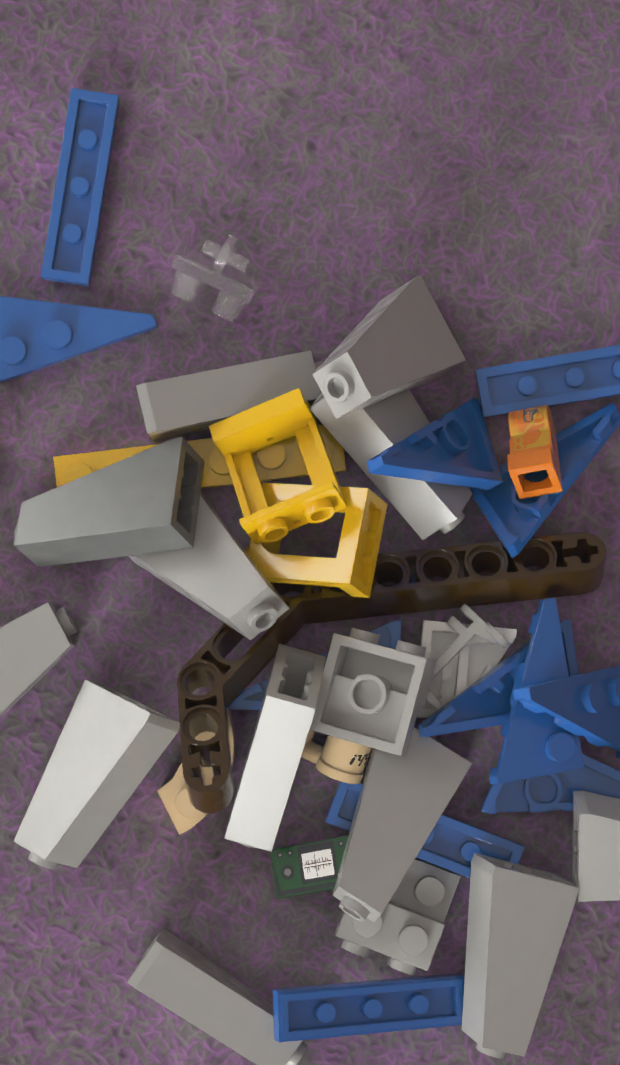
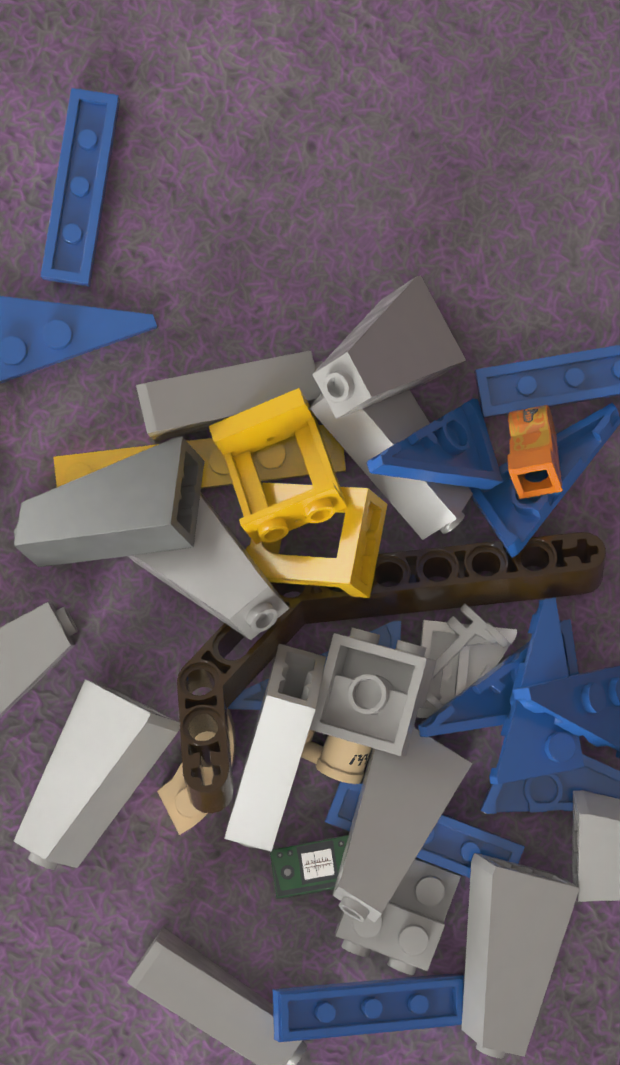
clear hips [171,235,263,322] -> none

